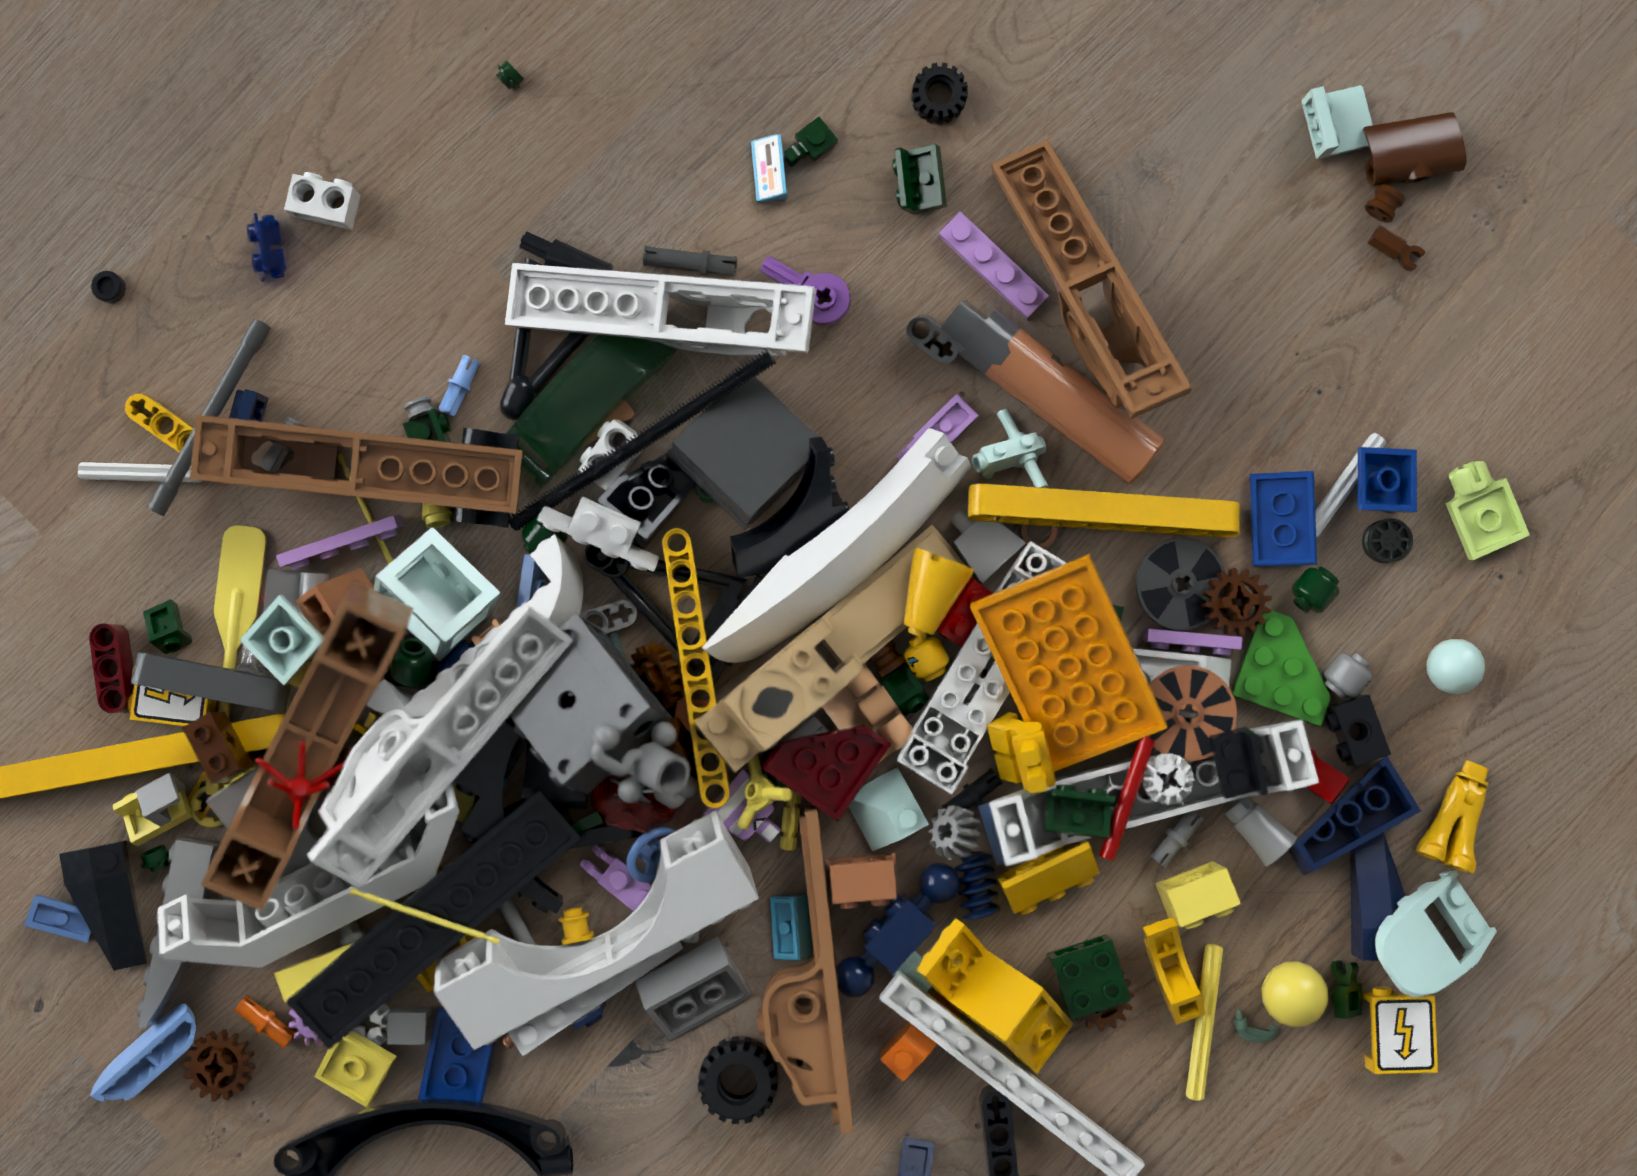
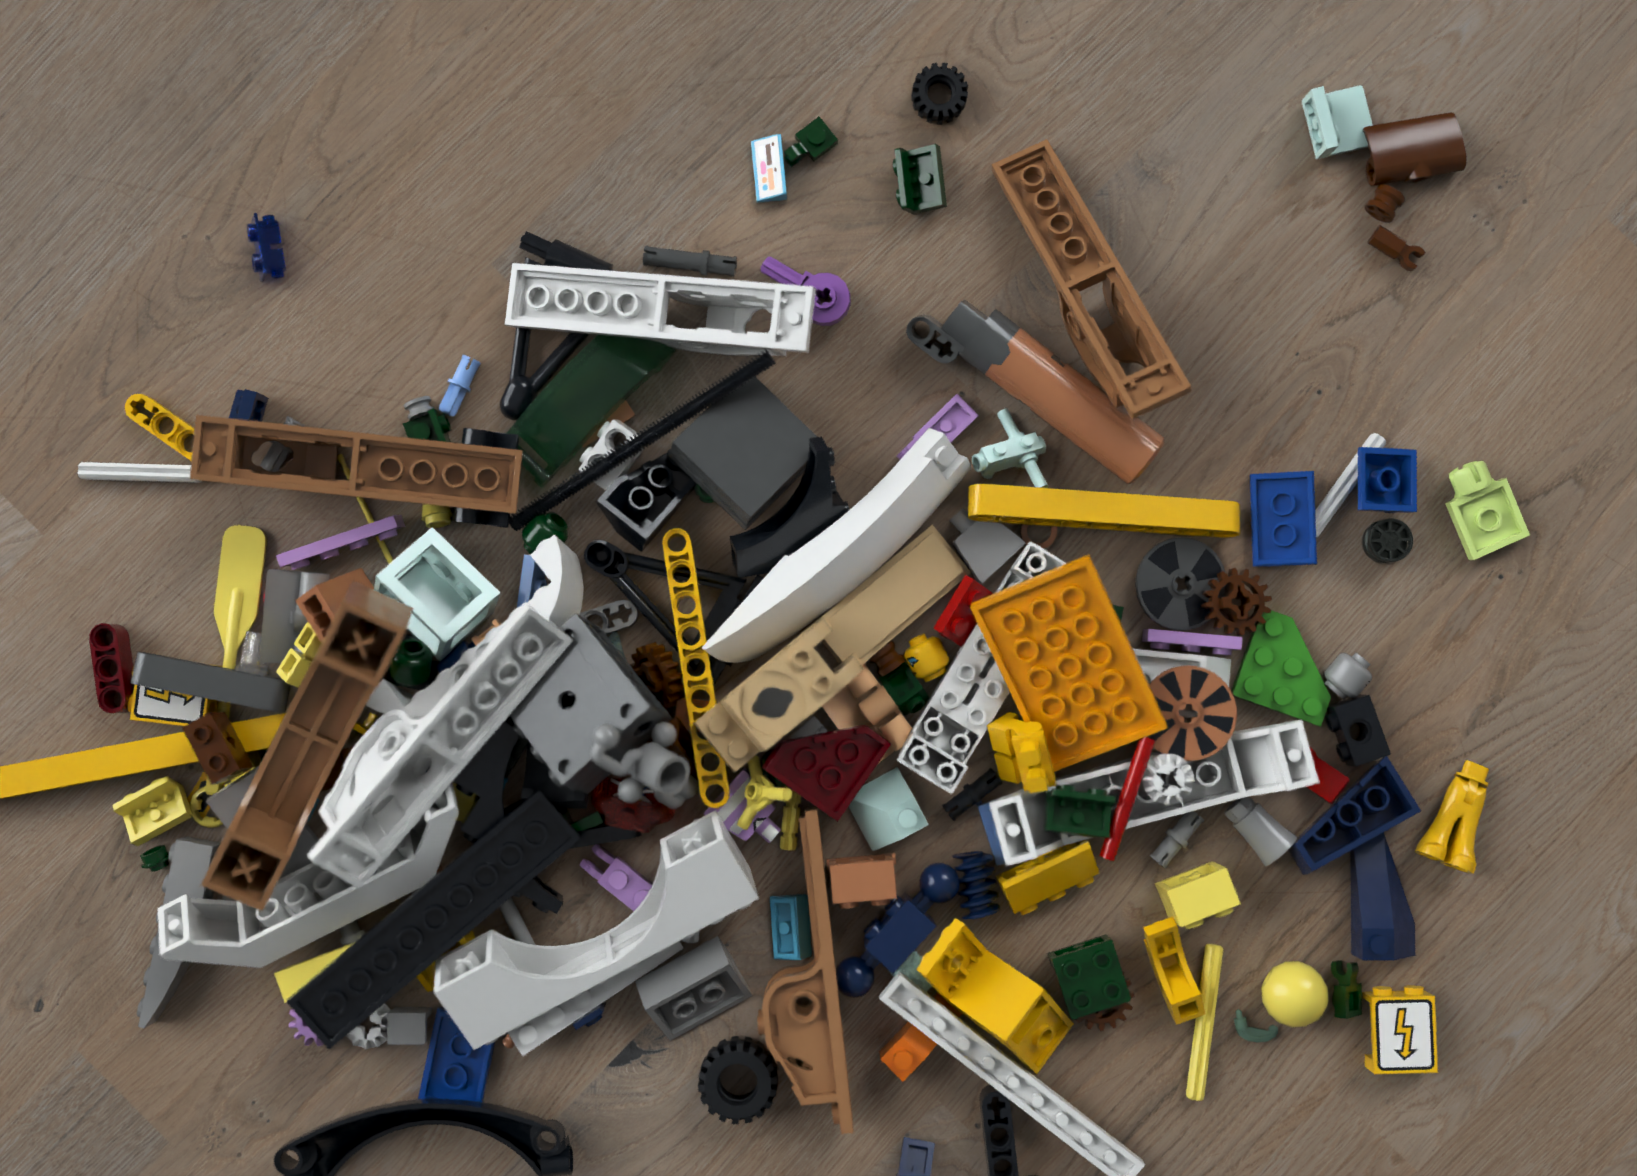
medium blue plate [24,894,92,943] -> none
black wedge [59,840,147,971] -> none
light blue brick [90,1003,196,1102] -> none
black tile [91,271,126,303] -> none
light grey panel [136,773,186,827] -> none
dark green bracket [143,599,192,654] -> none
dark grey piece [146,318,271,516] -> none
reddish brown gear [183,1030,256,1102] -> none
orange pin [233,995,296,1049] -> none
light aqua slope [240,595,324,685] -> none
red plant [256,741,345,830] -> none
white brick [284,172,361,230] -> none
light yellow tile [314,1030,397,1108] -> none
light yellow piece [349,888,500,945] -> none
dark green plate [496,60,524,89] -> none
white bracket [537,496,659,572] -> none
yellow brick [558,907,594,945] -> none
medium blue piece [627,827,675,883] -> none
yellow cone [904,547,975,639] -> none
light grey gear [927,805,983,861] -> none
lavender plate [938,211,1049,320] -> none
black bracket [1209,726,1270,799] -> none
dark green head [1292,567,1339,613] -> none
light aqua slope [1375,871,1497,997] -> none
light aqua piece [1427,639,1485,694] -> none

